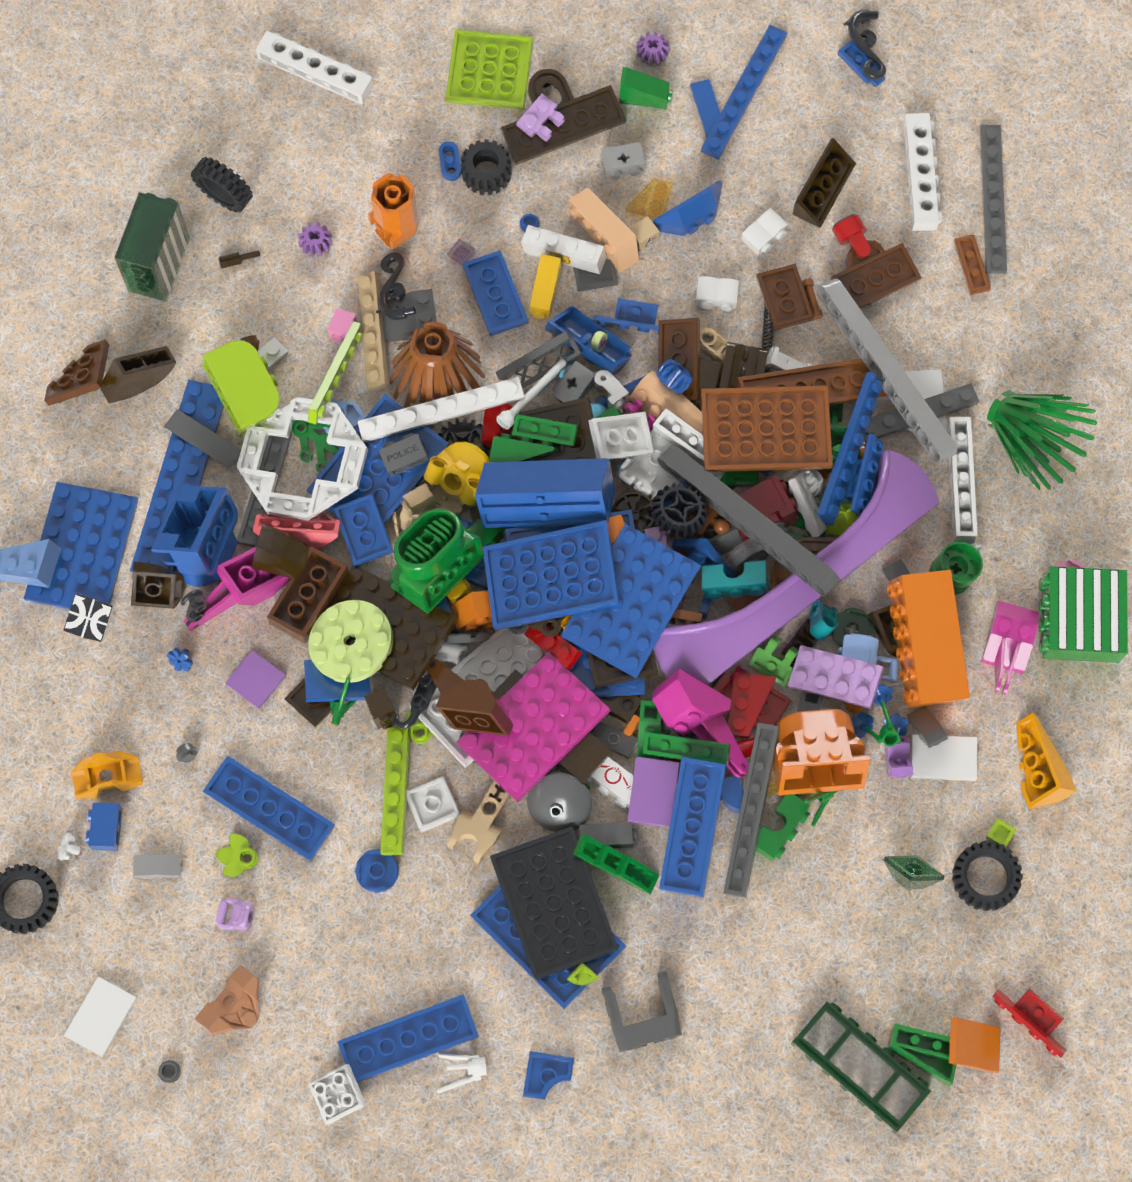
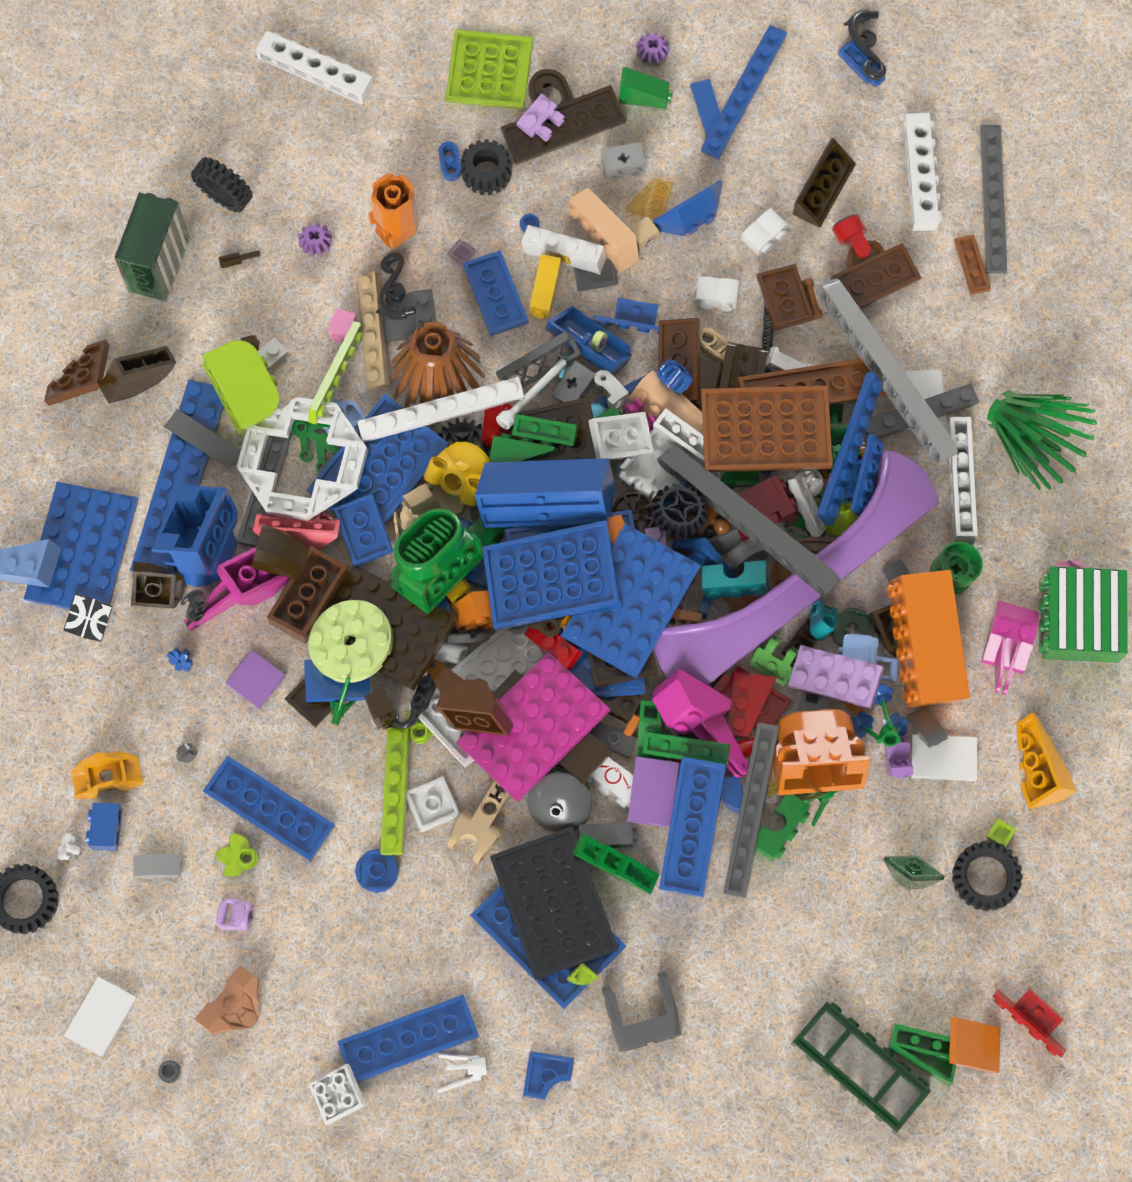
dark grey brick [379,433,430,477] -> none

